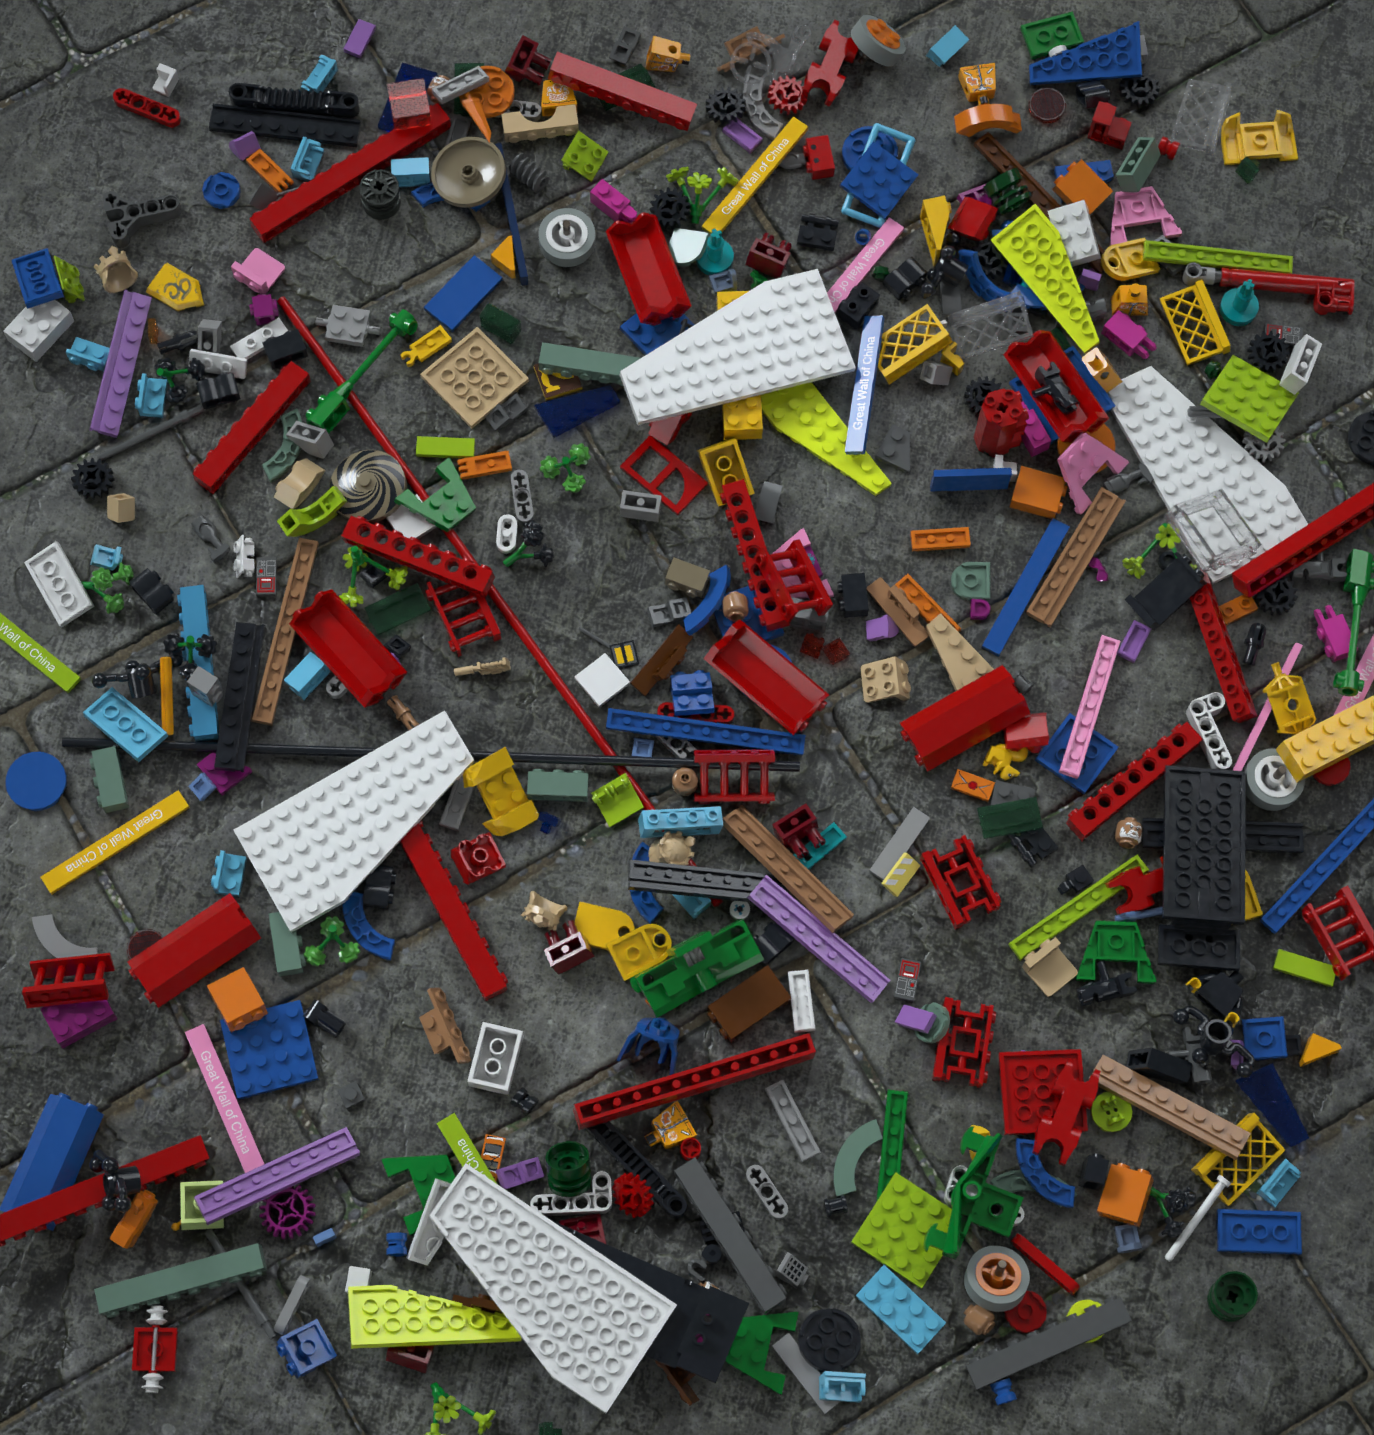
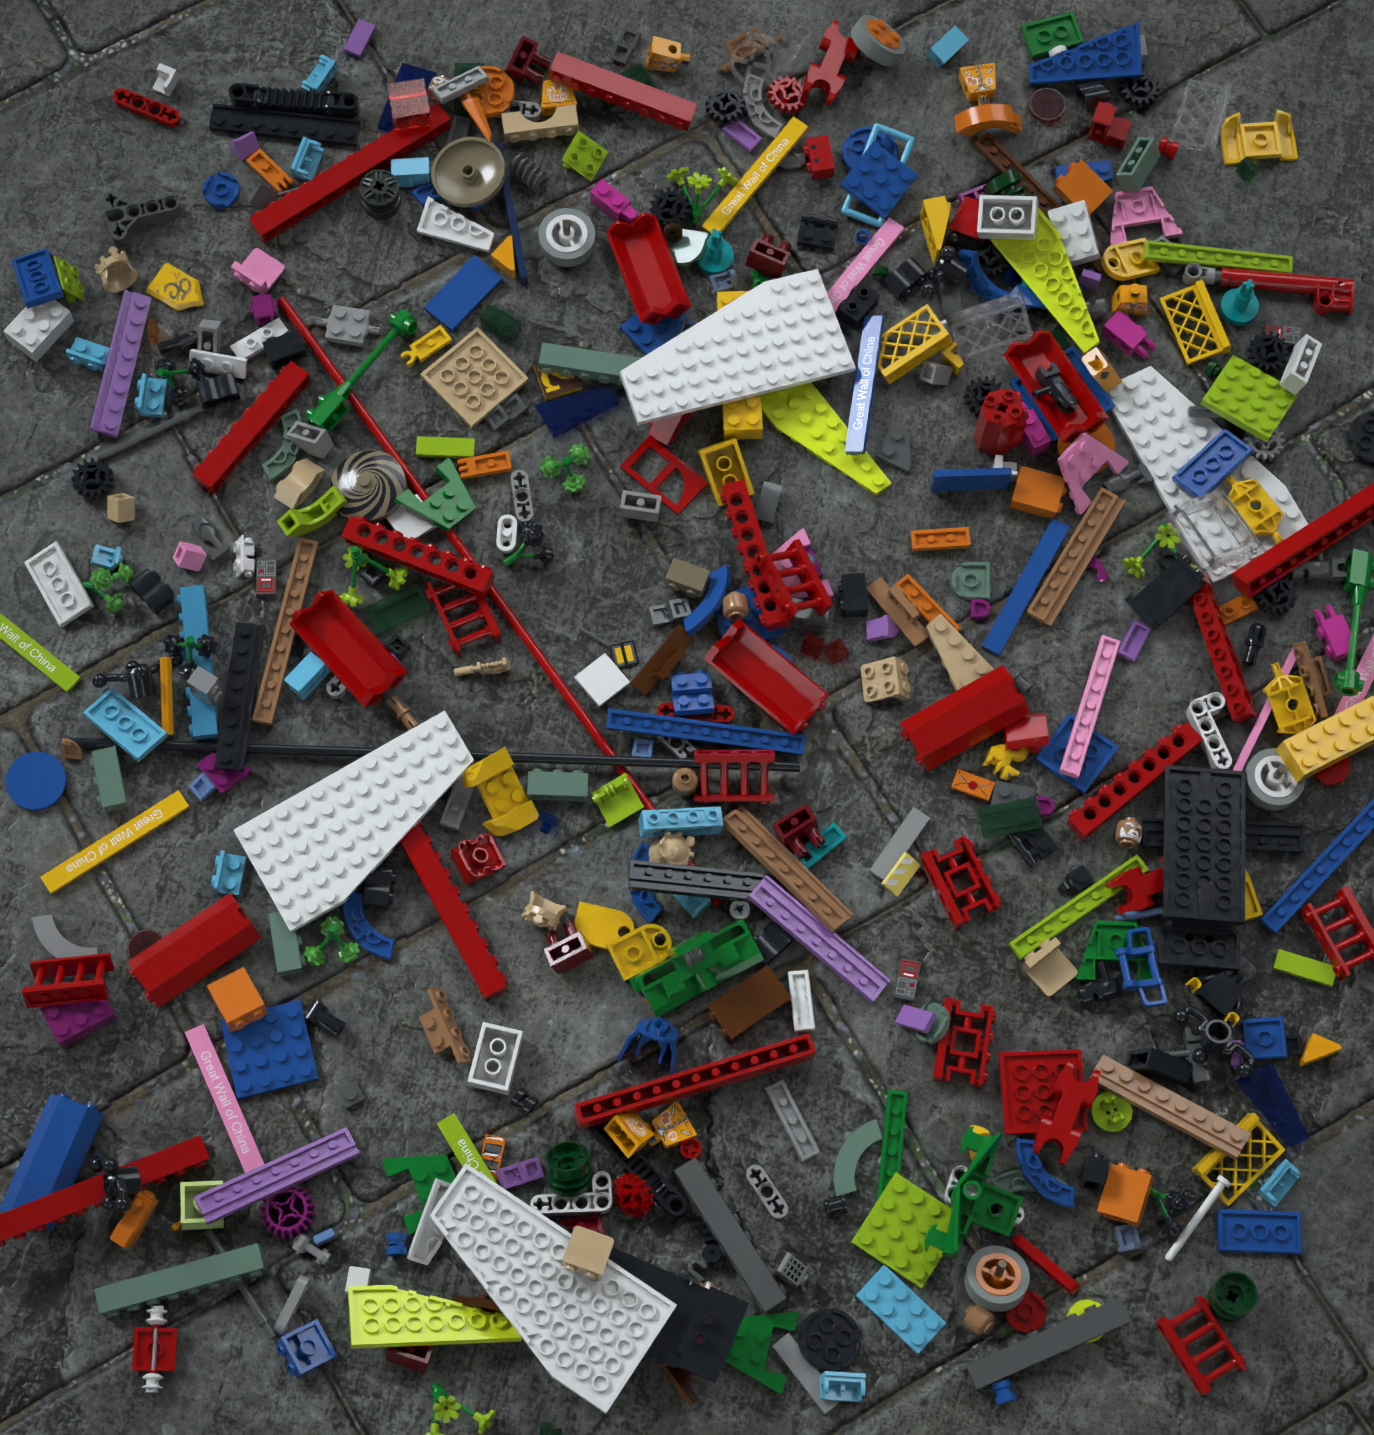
none -> medium nougat tile [61,738,83,760]
none -> bright pink panel [173,541,207,571]
none -> light grey bar [292,1232,331,1265]
none -> white wing [417,196,495,253]
none -> tan bracket [561,1226,614,1280]
none -> light orange torso [604,1113,654,1158]
none -> dark brown tile [664,223,683,243]
none -> white brick [977,195,1039,240]
none -> magenta tile [1033,796,1055,818]
none -> blue bar [1115,927,1167,1008]
none -> red fence [1155,1295,1247,1397]
none -> blue tile [1172,428,1254,502]
none -> yellow plate [1224,475,1284,544]
none -> medium nougat bracket [1292,641,1332,719]

